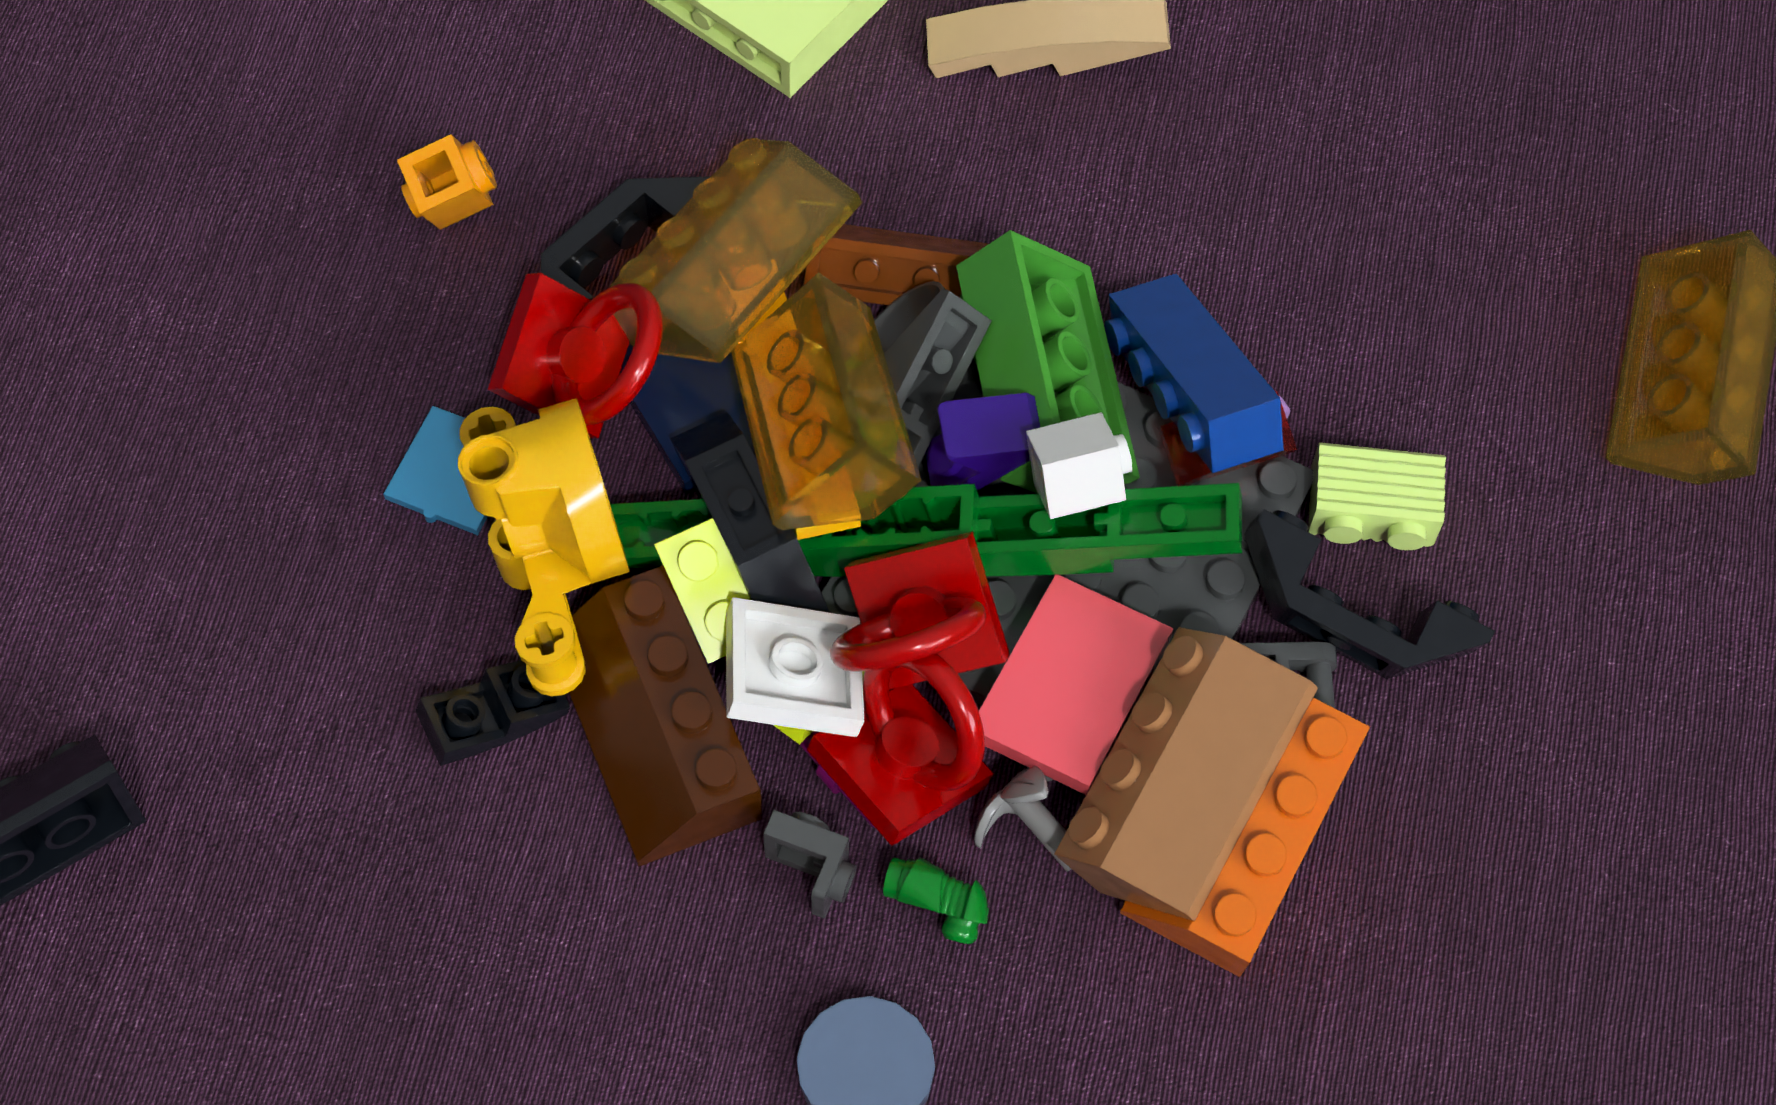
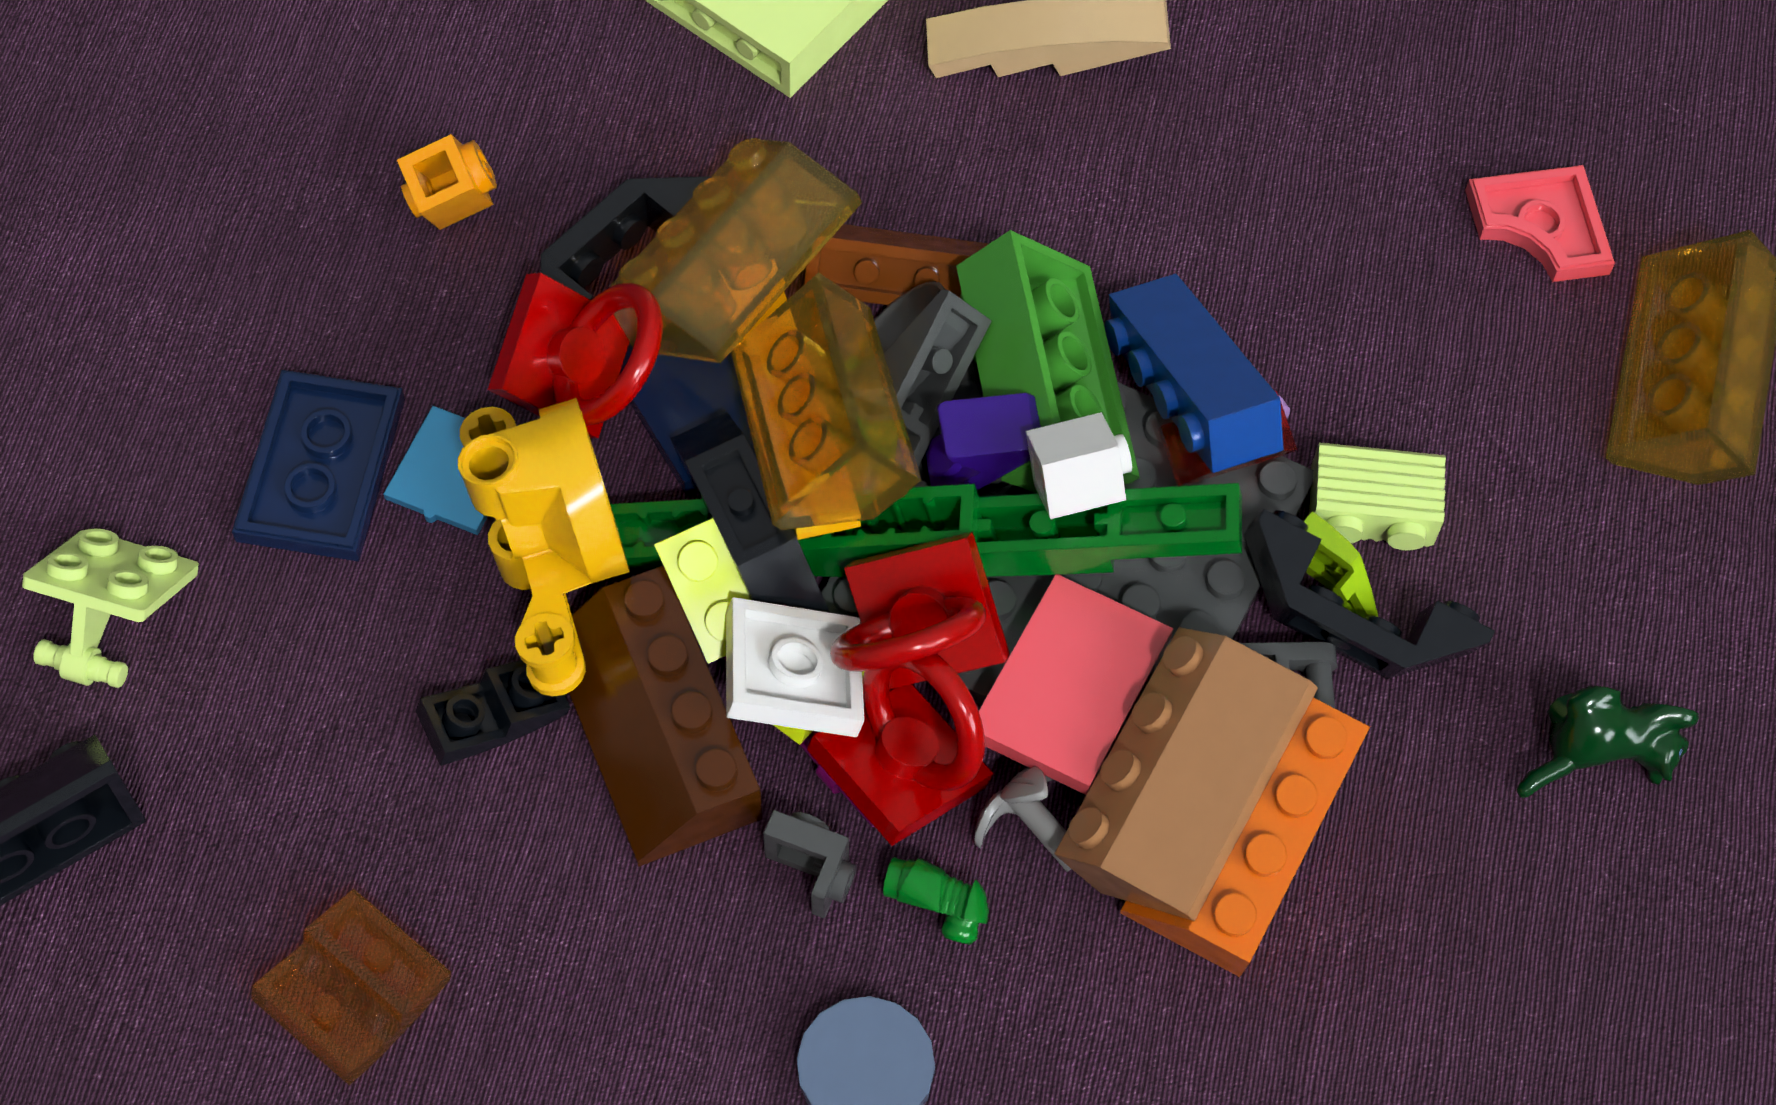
none -> yellowish green plate [22,528,199,688]
none -> dark blue tile [232,370,405,562]
none -> clear orange slope [251,888,451,1086]
none -> lime slope [1304,511,1378,618]
none -> coral tile [1465,165,1615,282]
none -> dark green animal [1517,685,1699,798]

